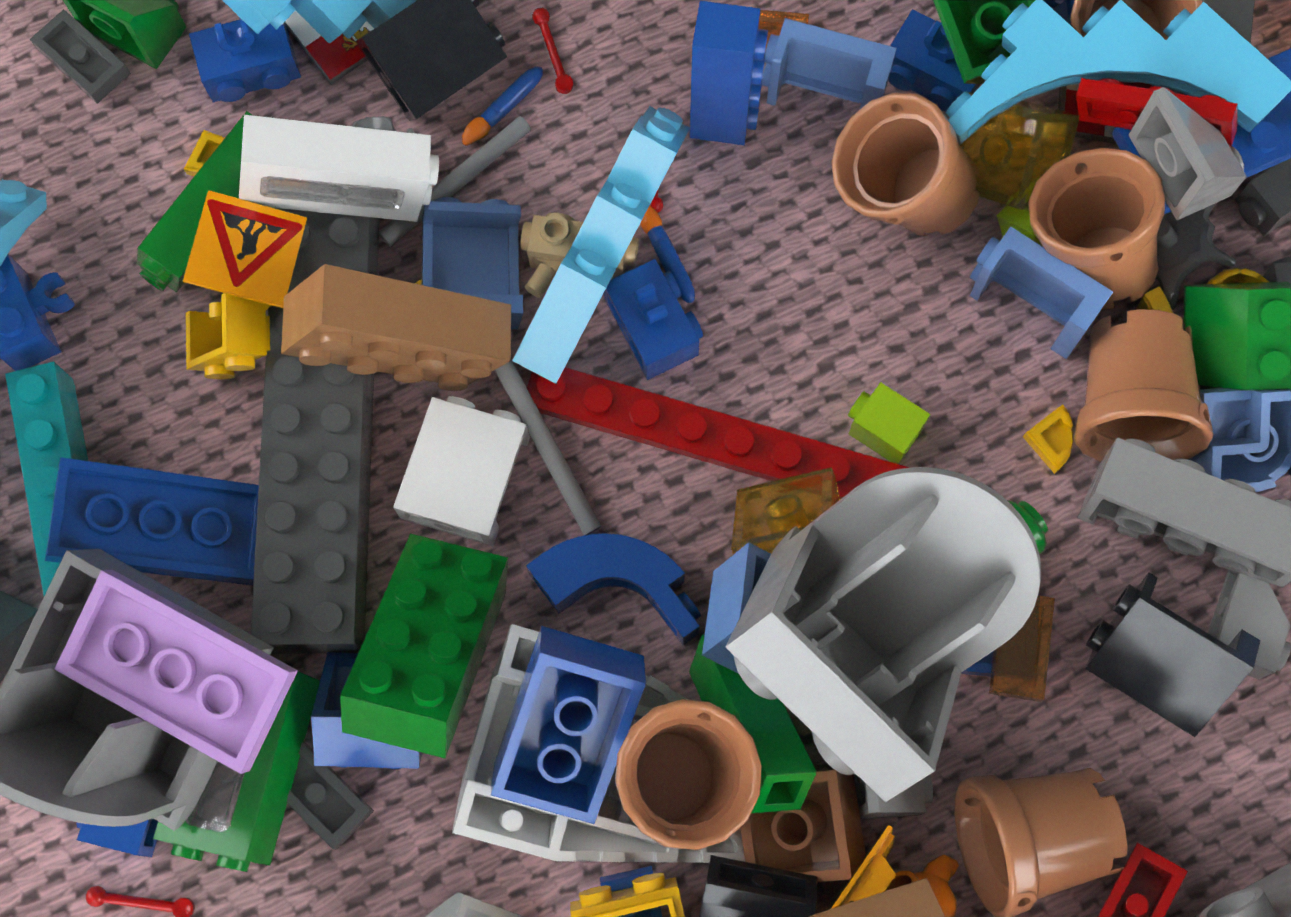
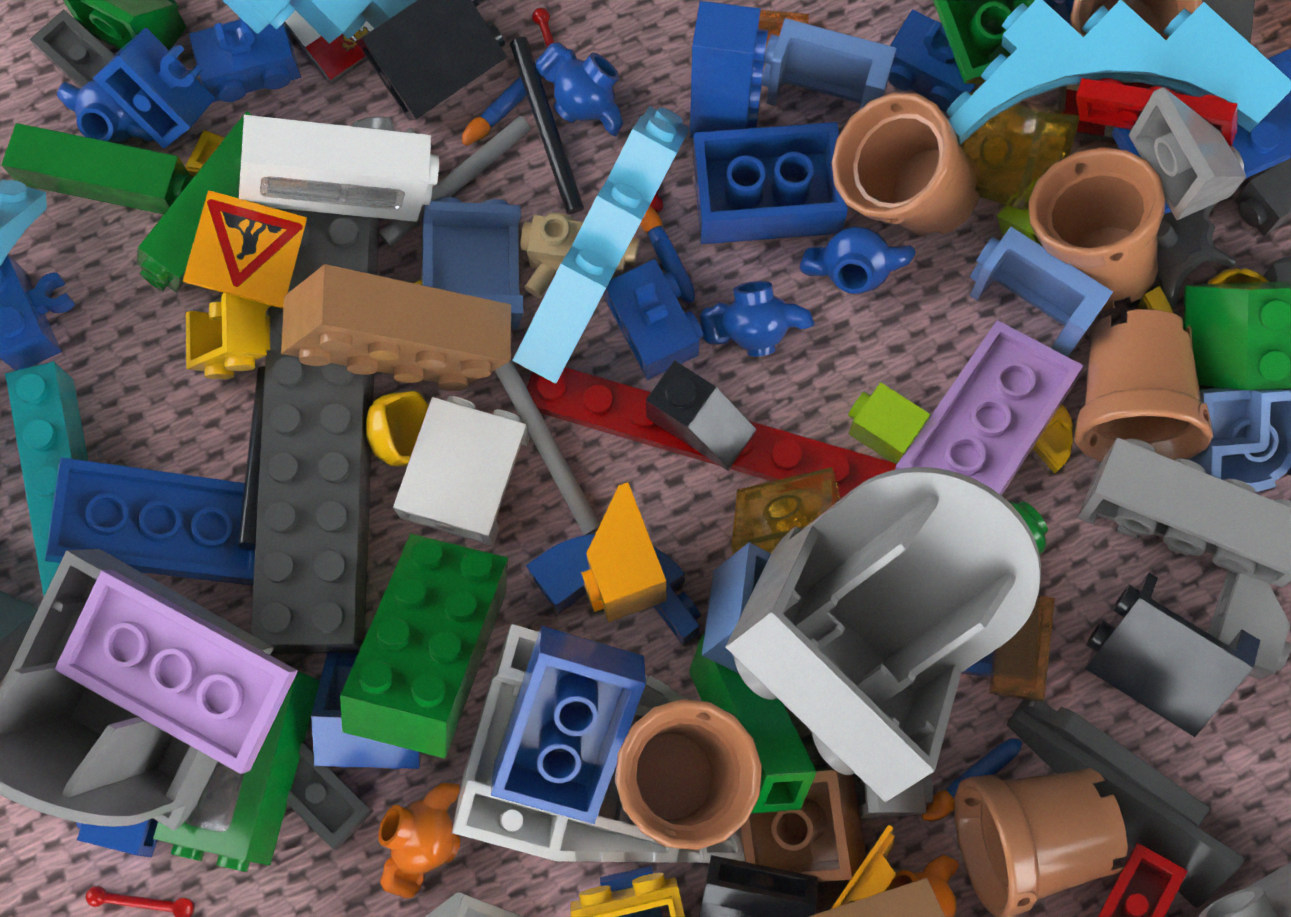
none -> green brick [1,123,192,214]
none -> blue piece [57,80,155,144]
none -> blue brick [93,27,216,149]
none -> black bar [237,366,265,551]
none -> yellow hair [365,391,429,466]
none -> orange piece [378,783,460,899]
none -> black bar [510,37,584,215]
none -> blue piece [536,42,623,136]
none -> light orange slope [581,482,667,622]
none -> black slope [646,360,756,471]
none -> blue brick [693,122,848,244]
none -> blue piece [700,281,815,357]
none -> blue piece [799,226,916,294]
none -> lavender plate [895,320,1084,495]
none -> blue piece [922,738,1022,822]
none -> dark grey wedge [1007,692,1245,908]

